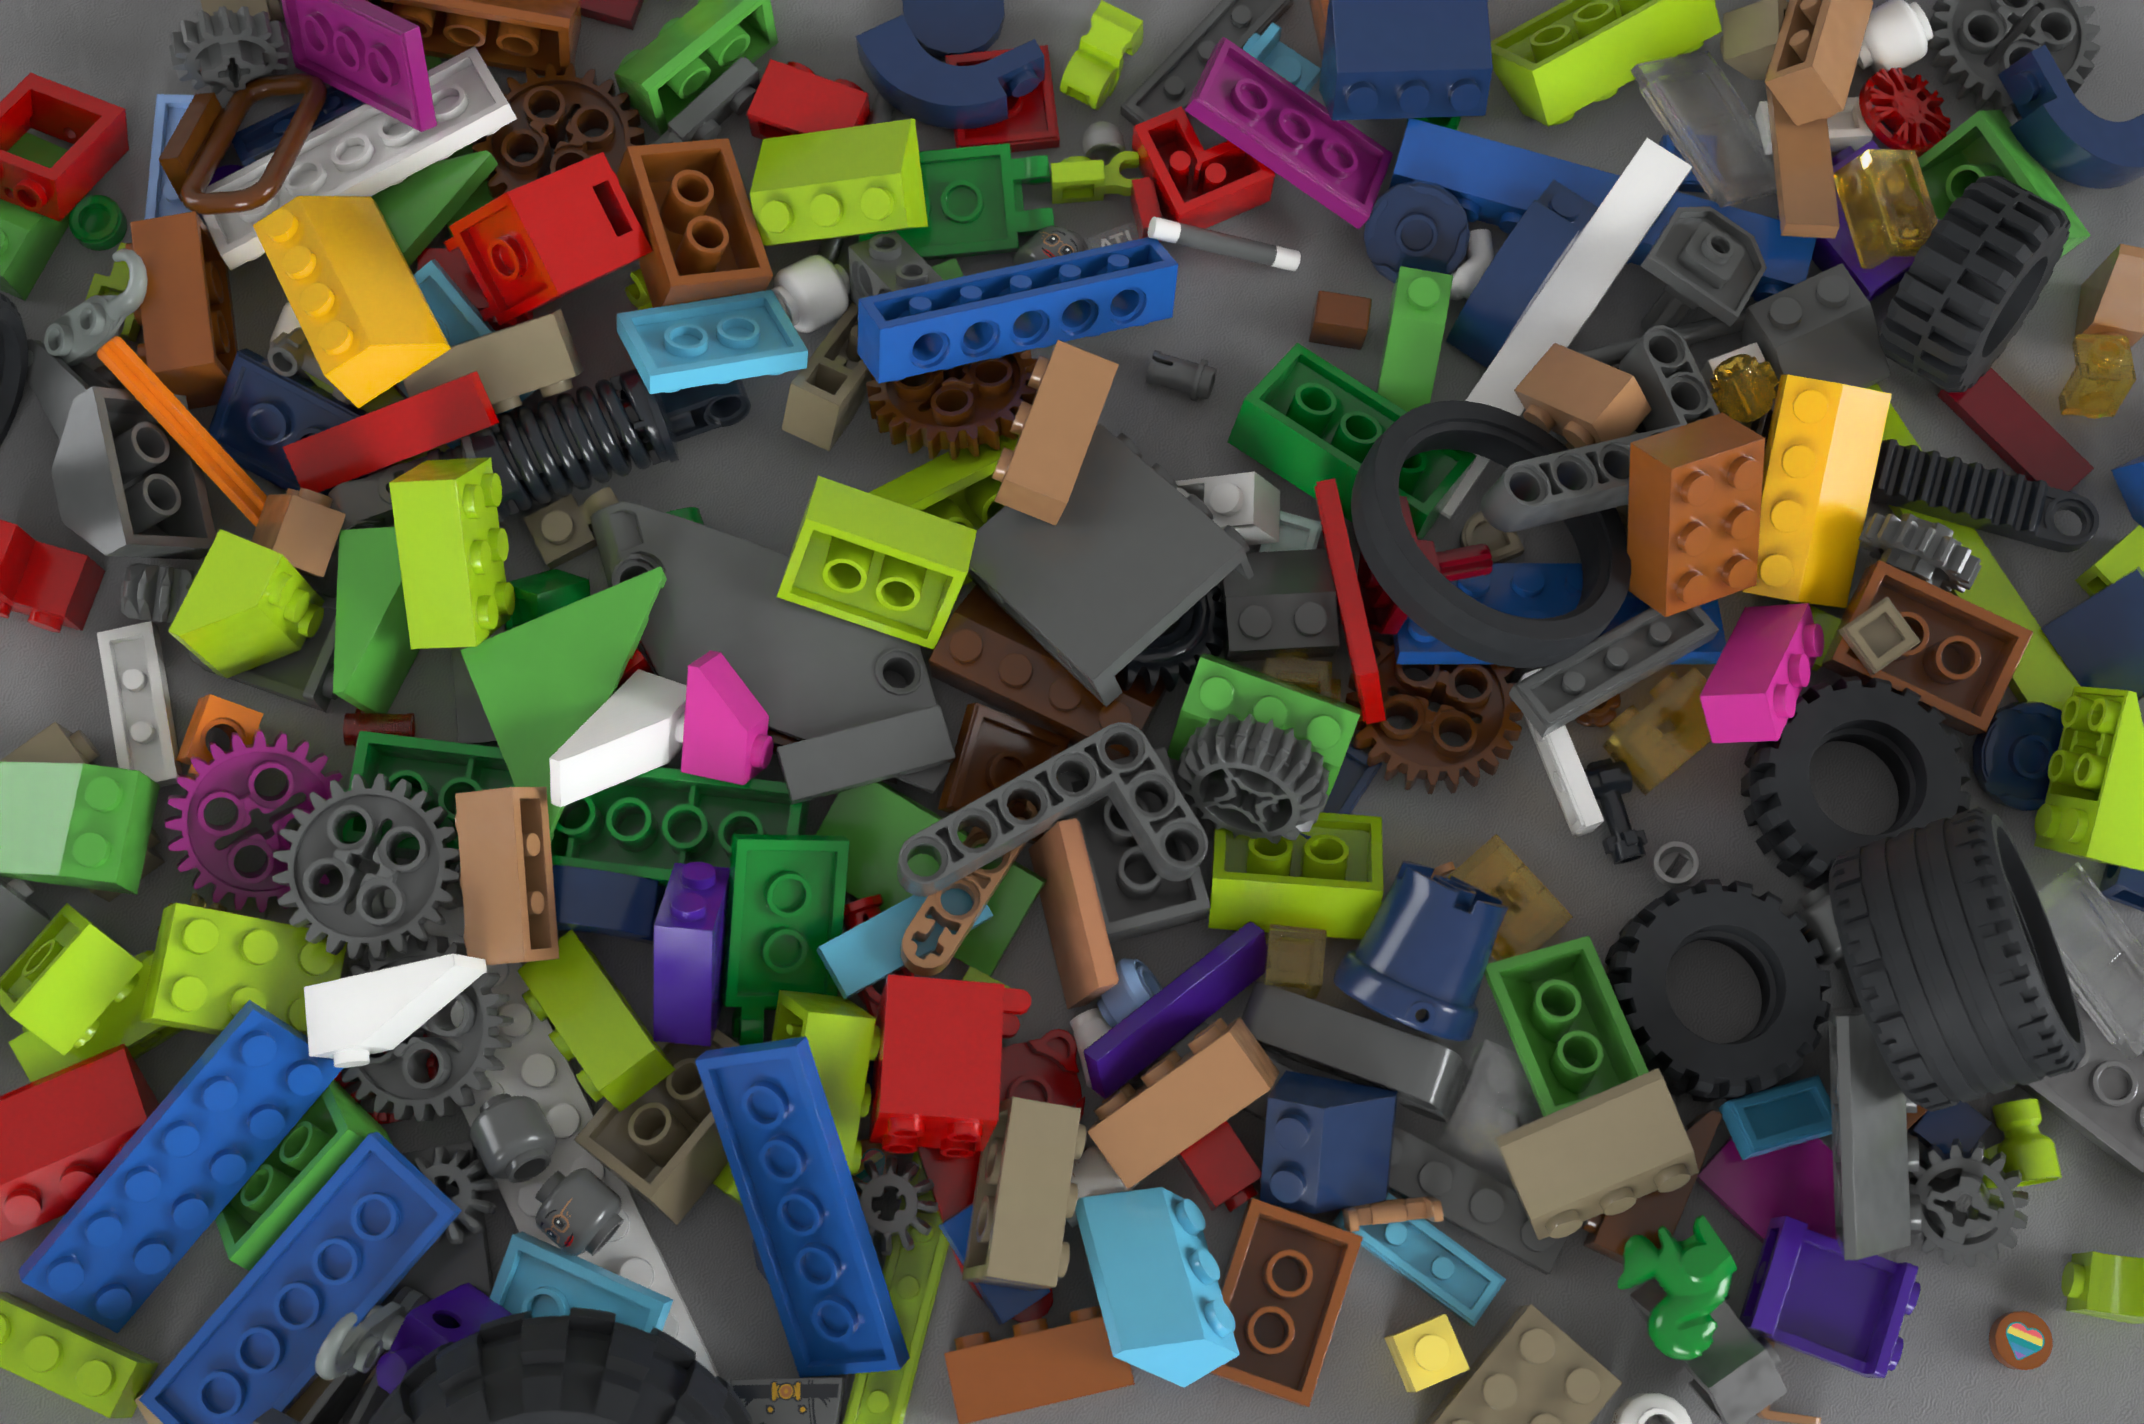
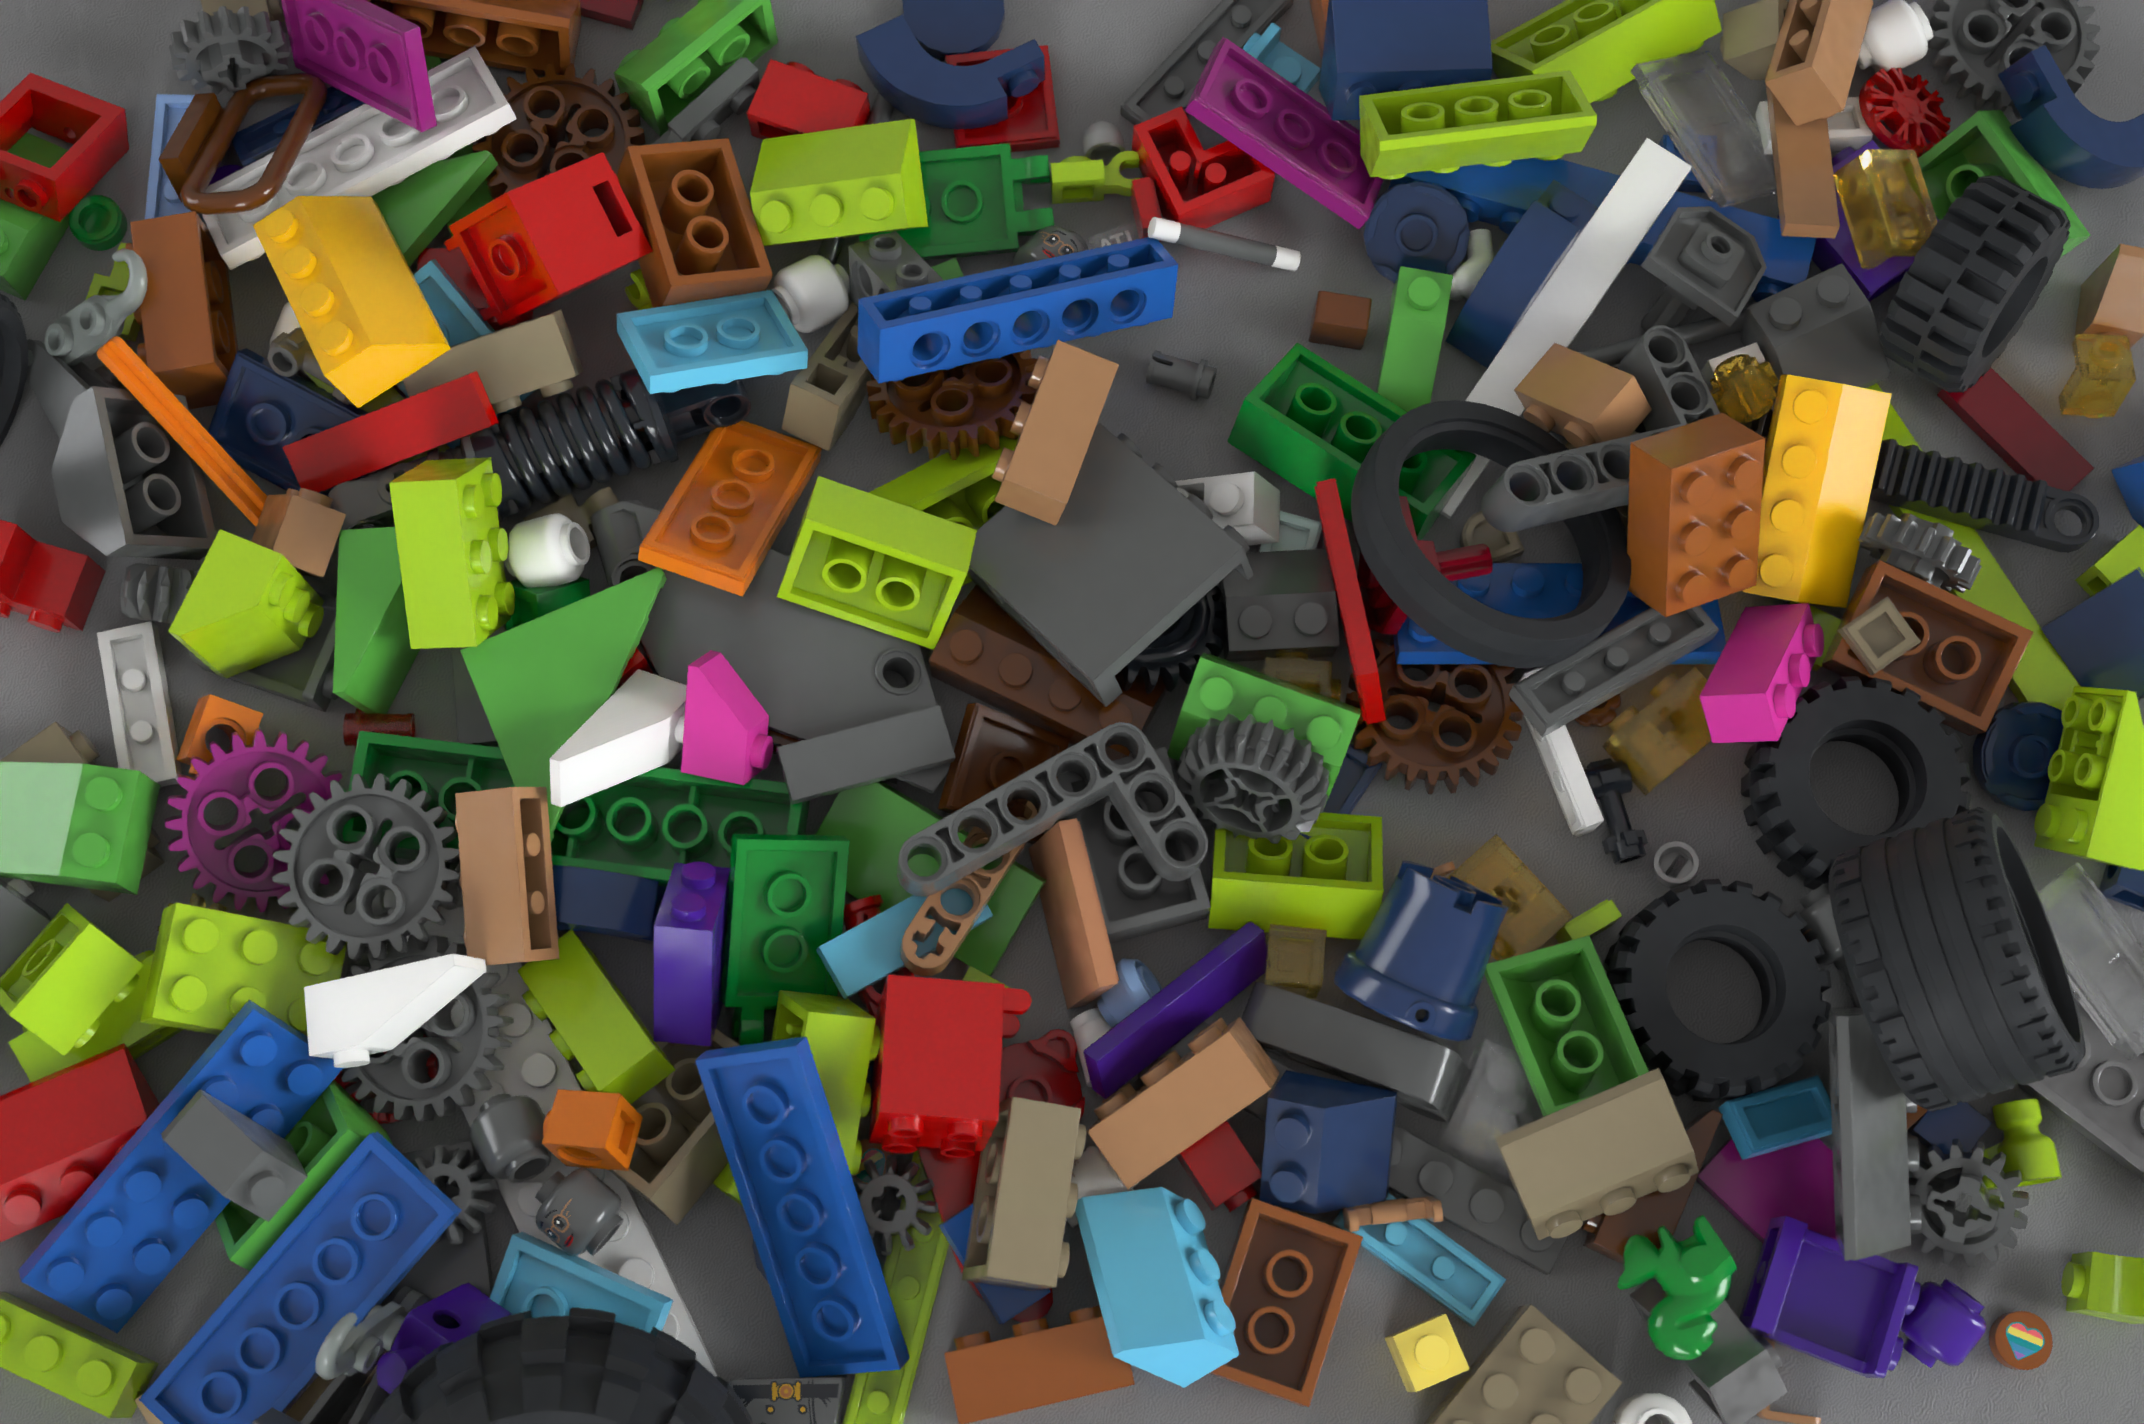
lime leg [1059,0,1143,110] -> none
none -> dark grey slope [161,1089,307,1222]
none -> white head [504,513,590,588]
none -> orange brick [542,1089,643,1171]
none -> orange tile [638,420,822,597]
none -> lime slope [1359,70,1597,180]
none -> lime tile [1555,899,1622,944]
none -> dark purple head [1900,1278,1986,1368]

